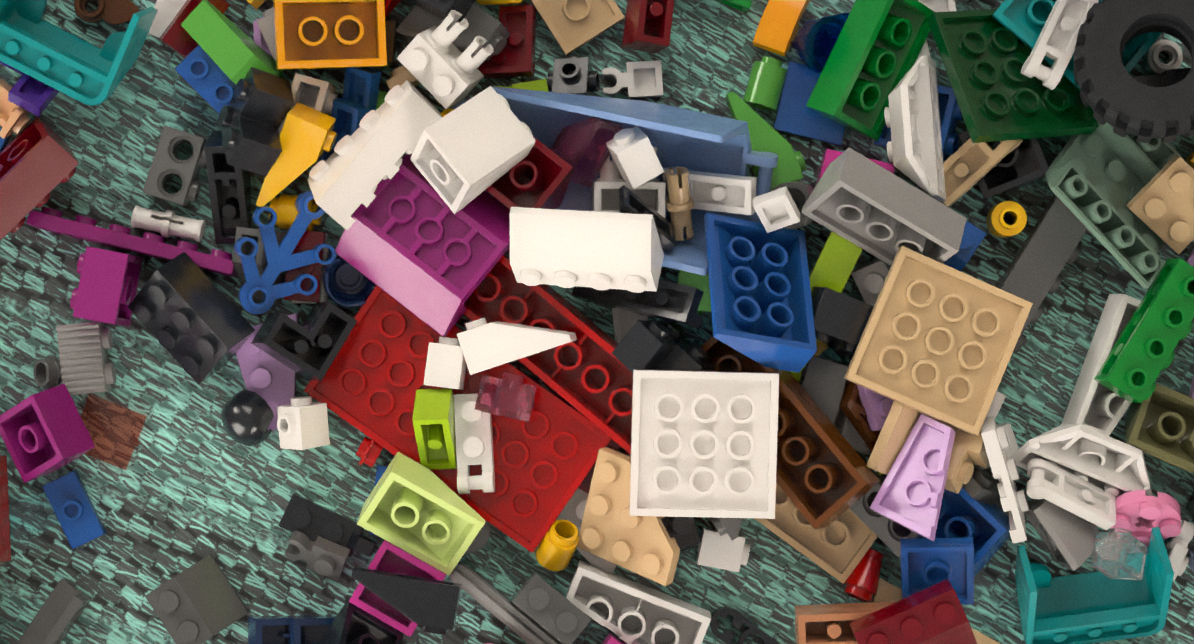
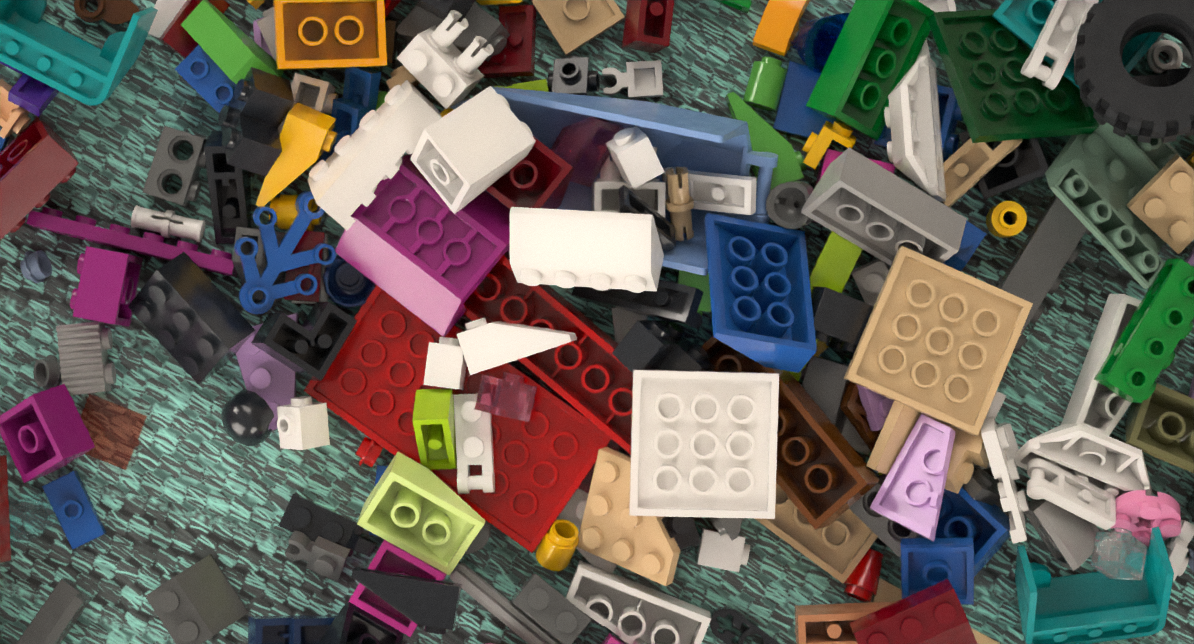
white plate [753,186,801,233] -> none
none -> sand blue plate [20,250,52,283]
none -> yellow bracket [802,120,857,169]

